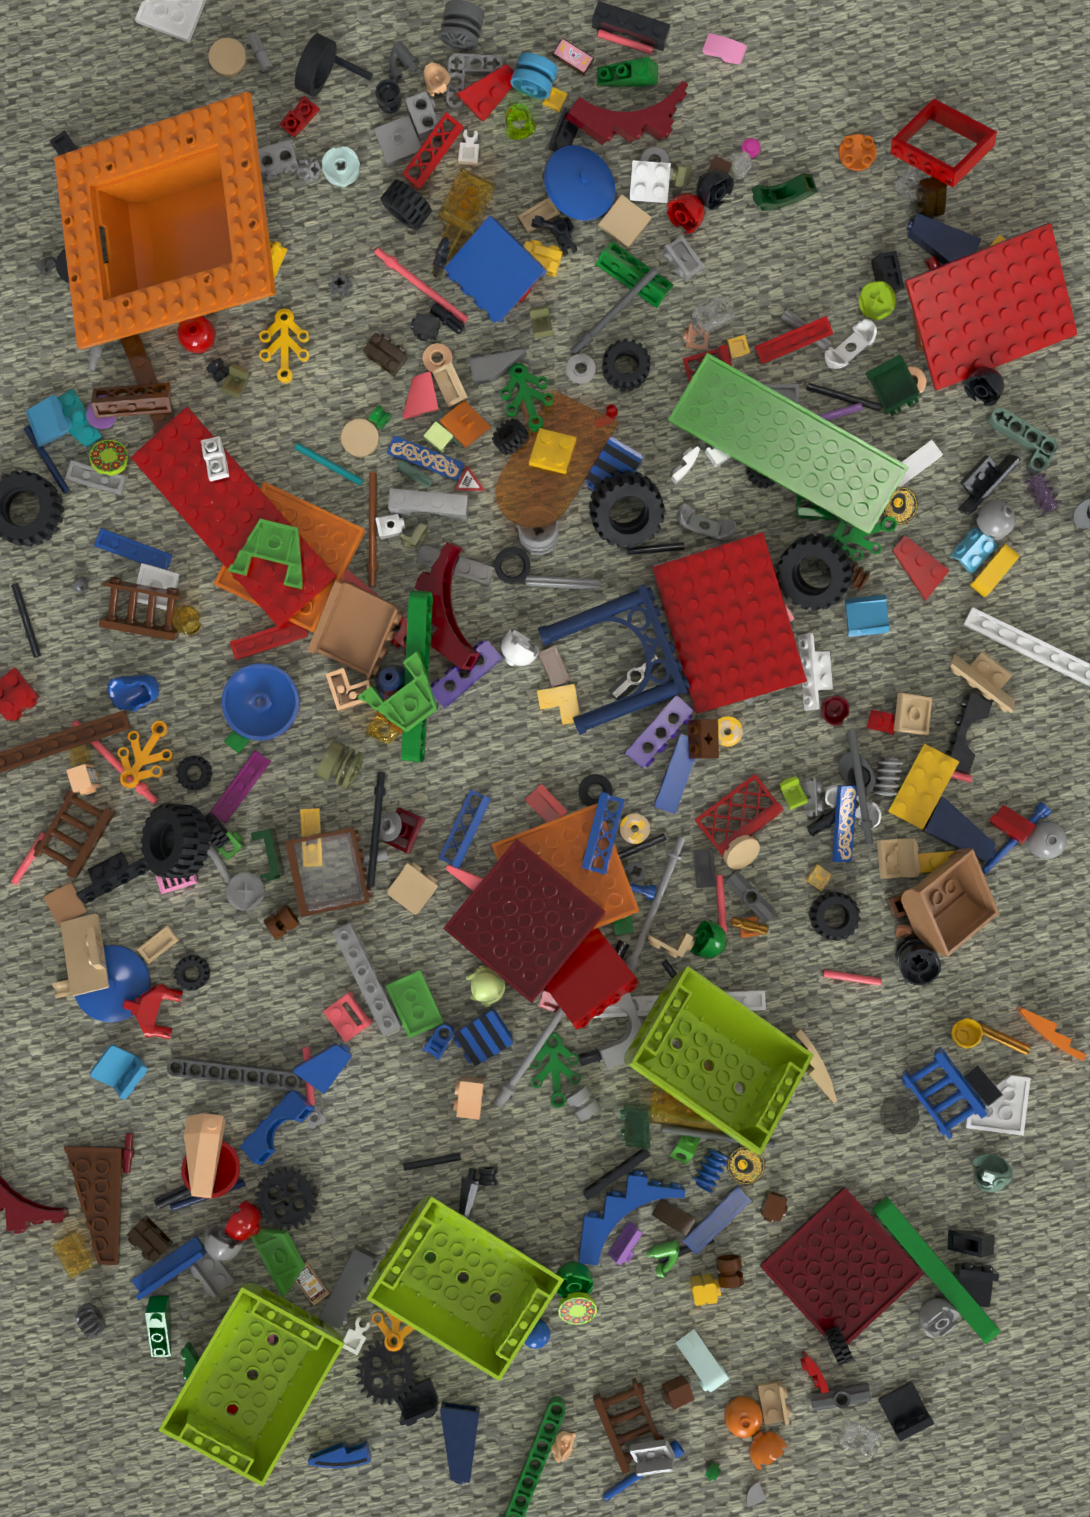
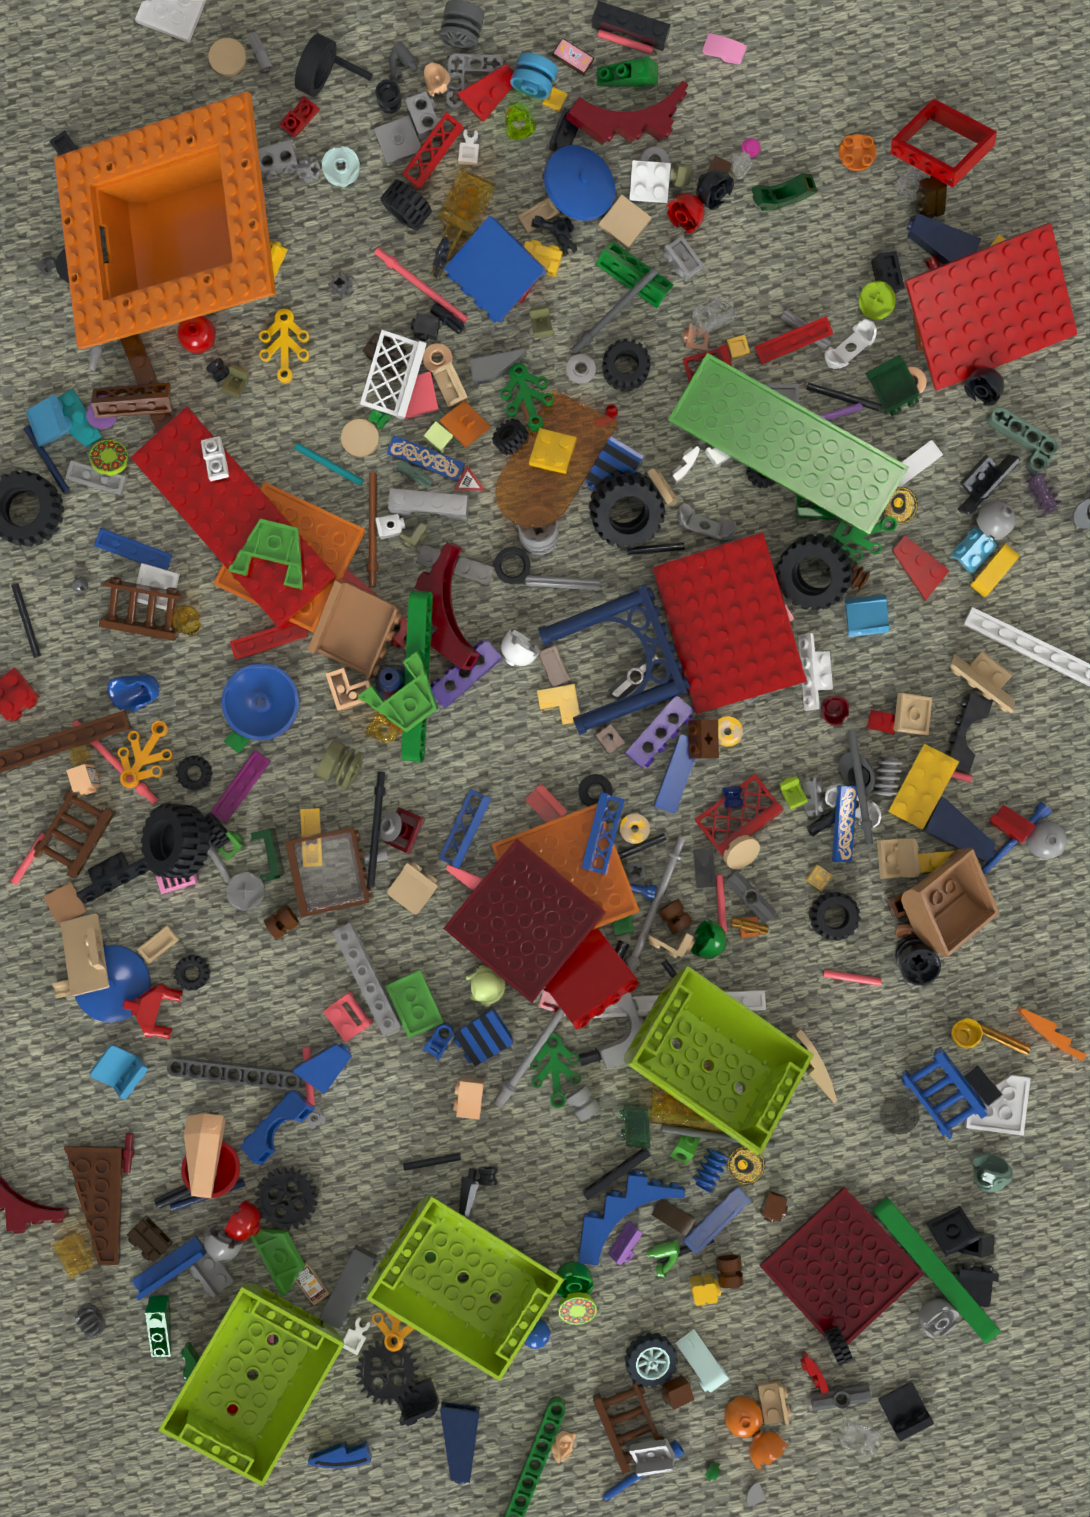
none -> white fence [360,330,427,419]
none -> brick [595,724,625,754]
none -> black wheel [624,1333,678,1388]
none -> tan tile [647,468,679,506]
none -> reddish brown wheel [658,898,693,934]
none -> clear blue wheel [722,786,743,808]
none -> black tile [926,1206,980,1257]

